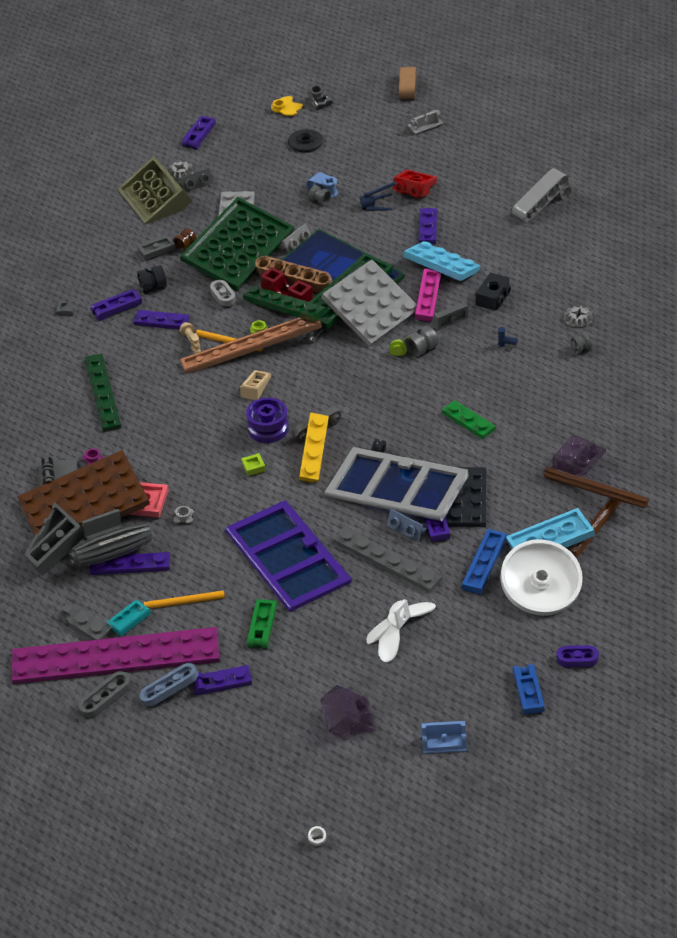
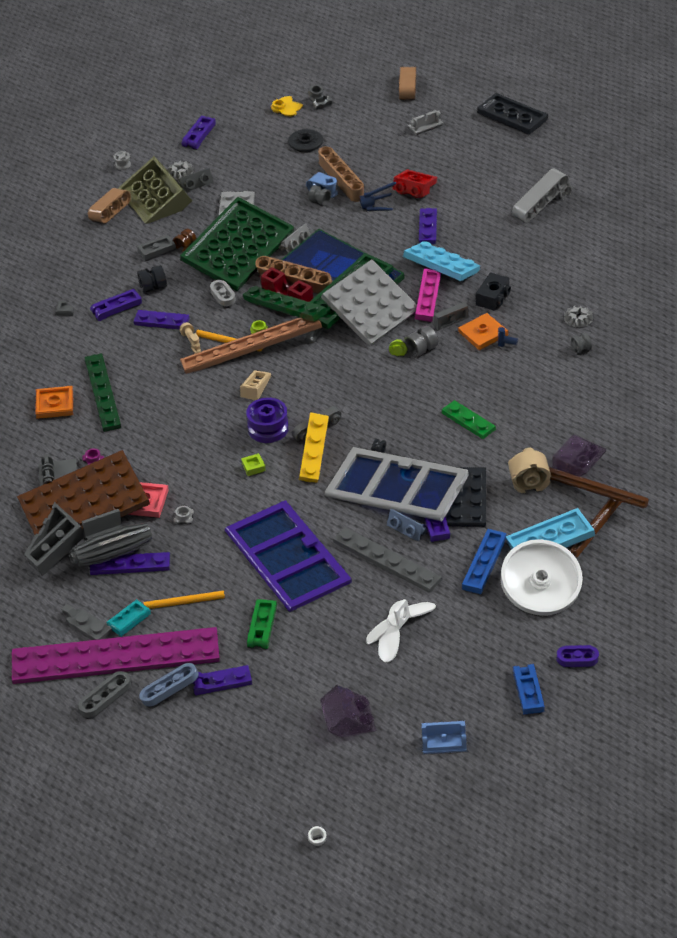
none -> orange plate [35,386,73,419]
none -> medium nougat beam [88,188,131,223]
none -> light grey wheel [114,151,131,170]
none -> medium nougat beam [318,147,364,202]
none -> orange plate [458,313,508,350]
none -> black plate [477,93,548,135]
none -> tan brick [508,448,551,493]

